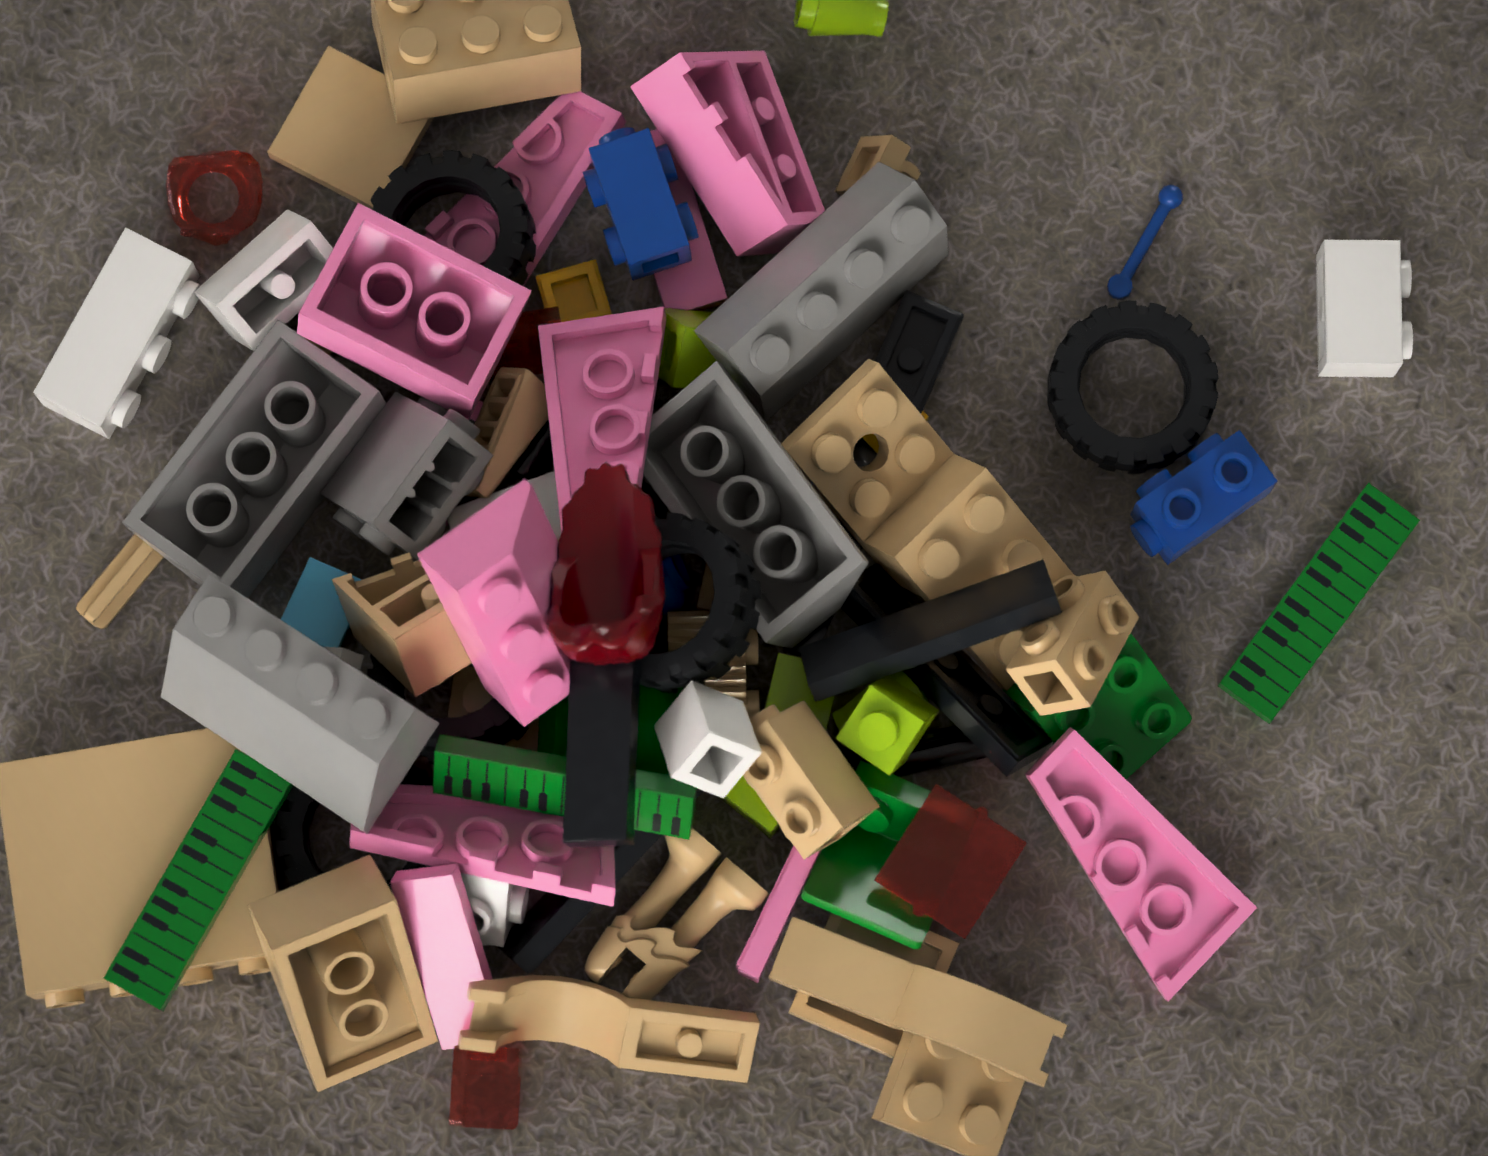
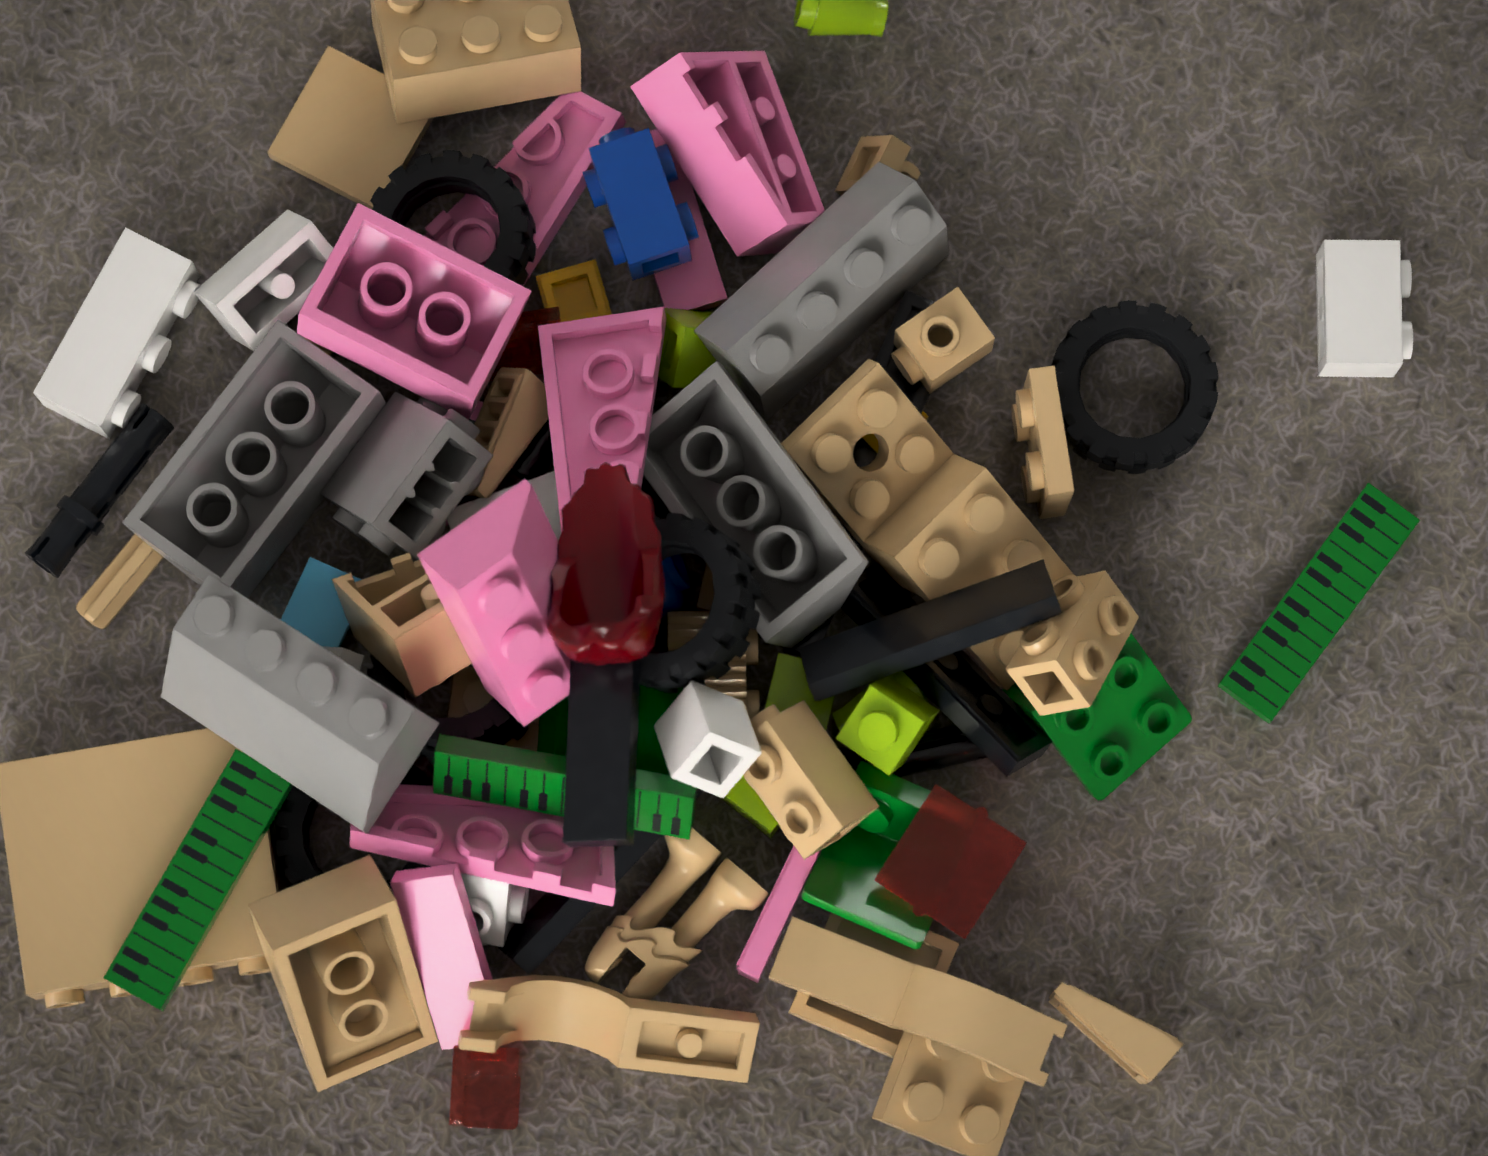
clear red piece [166,150,263,246] -> none
bright pink wing [1025,727,1257,1001] -> none
blue hinge [1107,185,1183,300] -> none
blue brick [1130,430,1277,566] -> none
none -> black pin [25,403,174,578]
none -> tan brick [891,287,995,394]
none -> tan plate [1011,365,1074,519]
none -> tan slope [1049,982,1184,1084]

